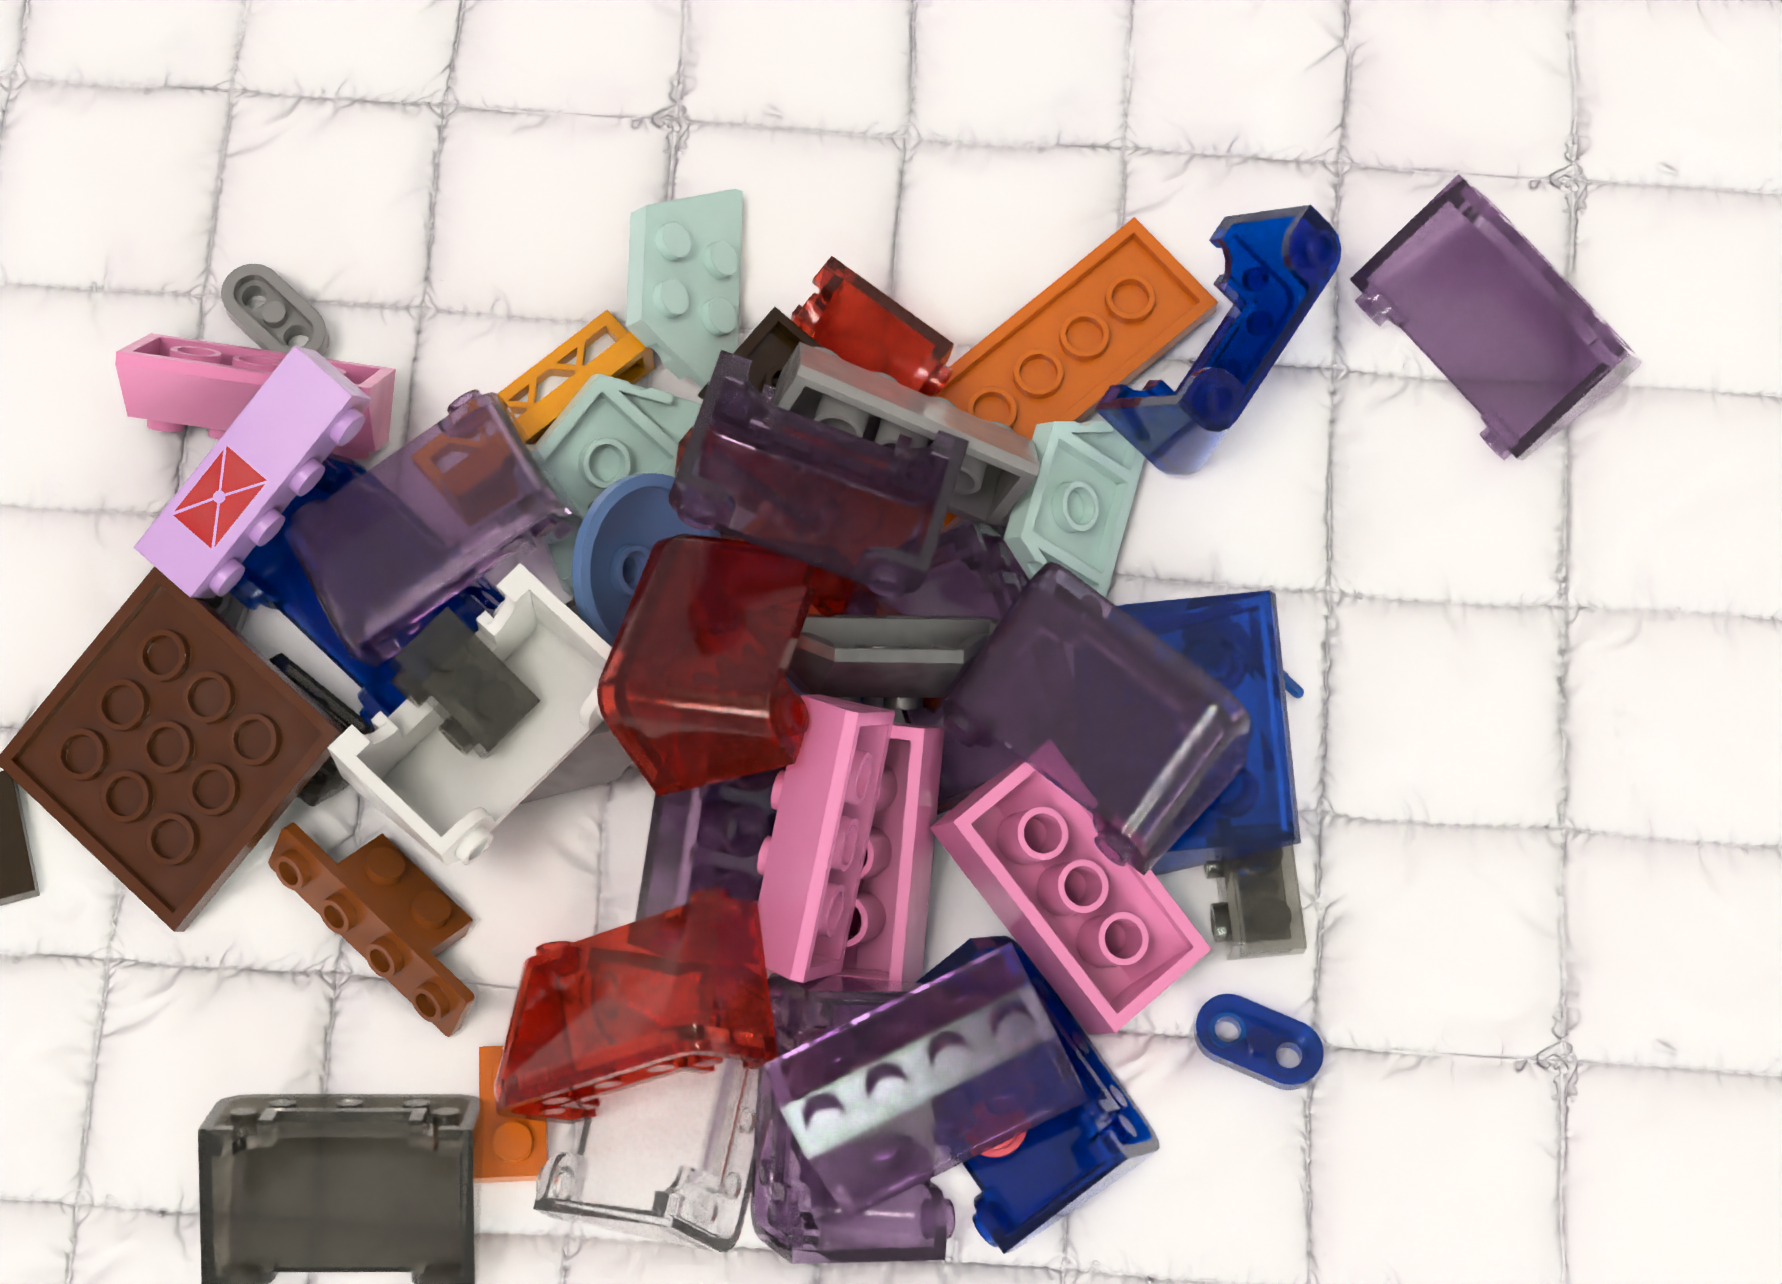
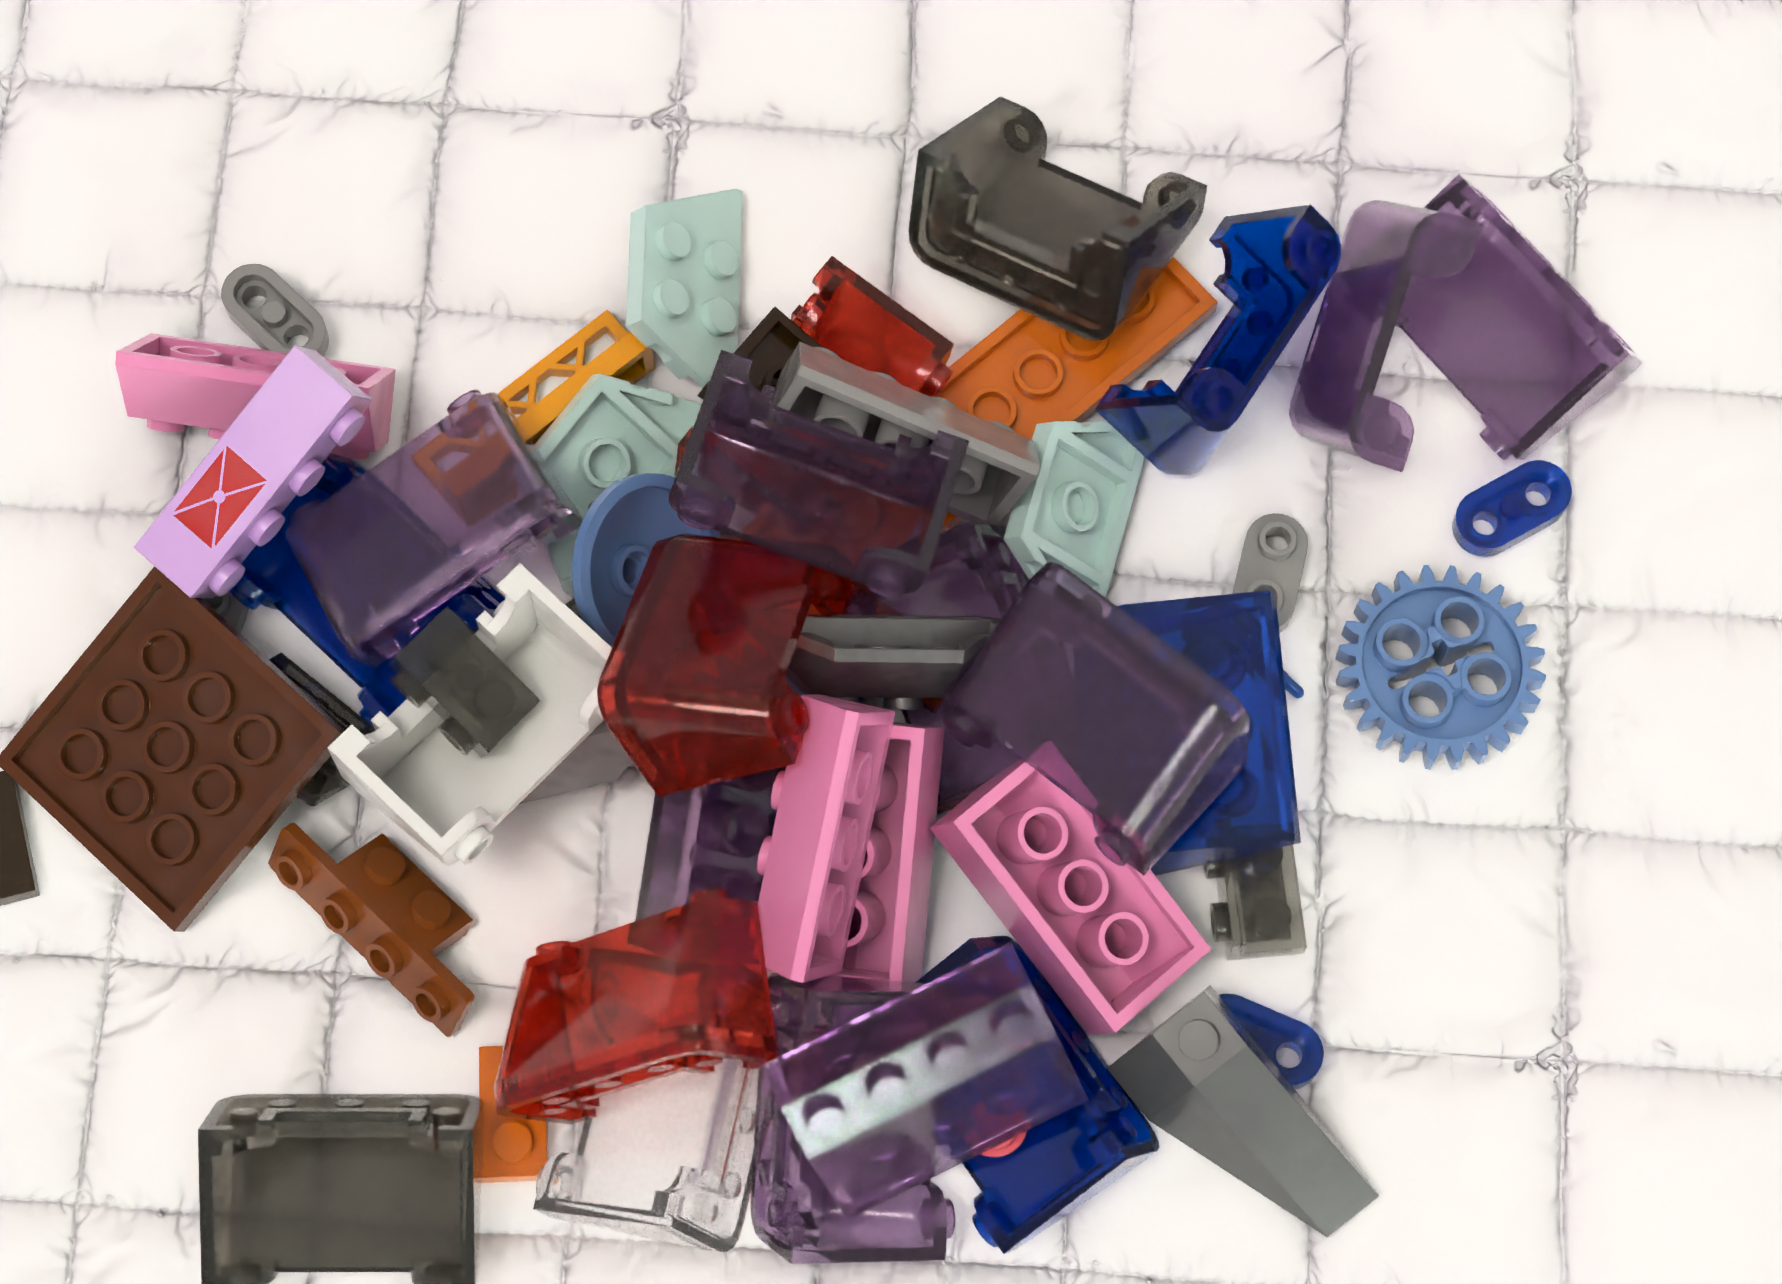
none -> clear smoke windscreen [908,96,1208,341]
none -> wedge [1107,985,1379,1237]
none -> light grey plate [1230,513,1308,639]
none -> clear purple windscreen [1289,200,1484,472]
none -> medium blue gear [1335,565,1546,770]
none -> clear blue plate [1452,460,1572,557]

